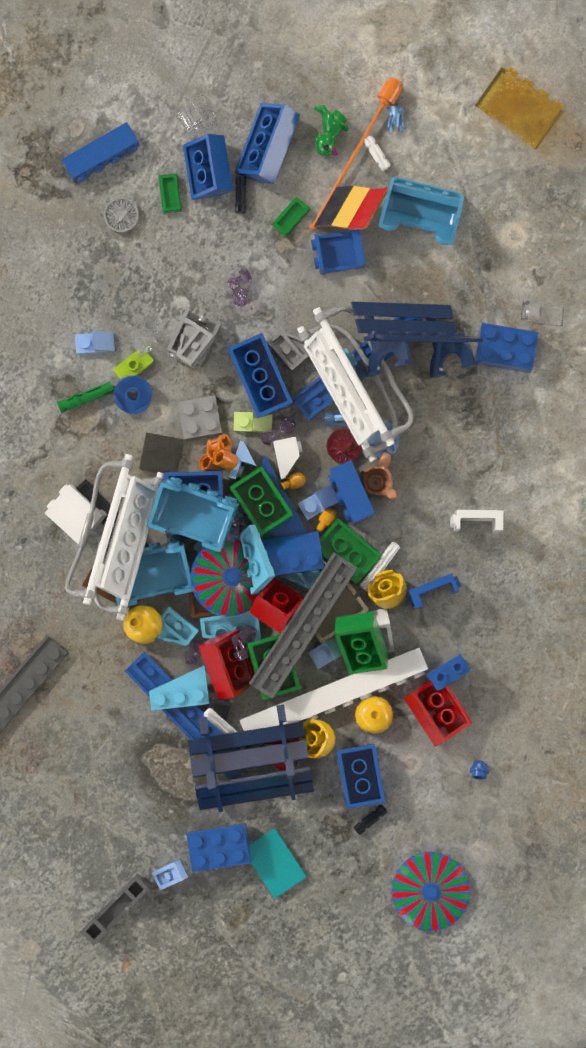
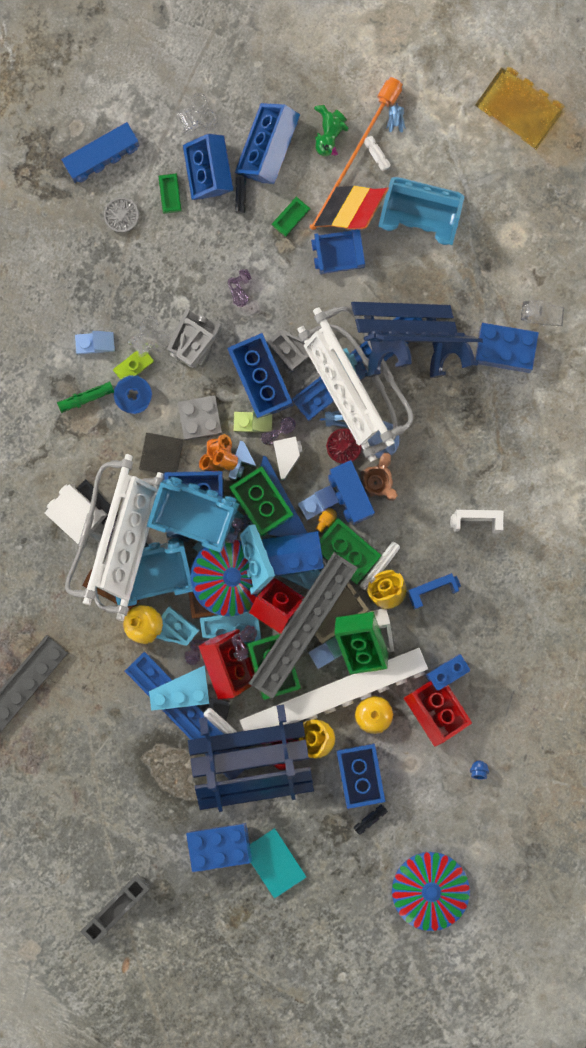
light blue slope [152,859,188,890] -> none
light orange cylinder [280,472,306,490] -> none

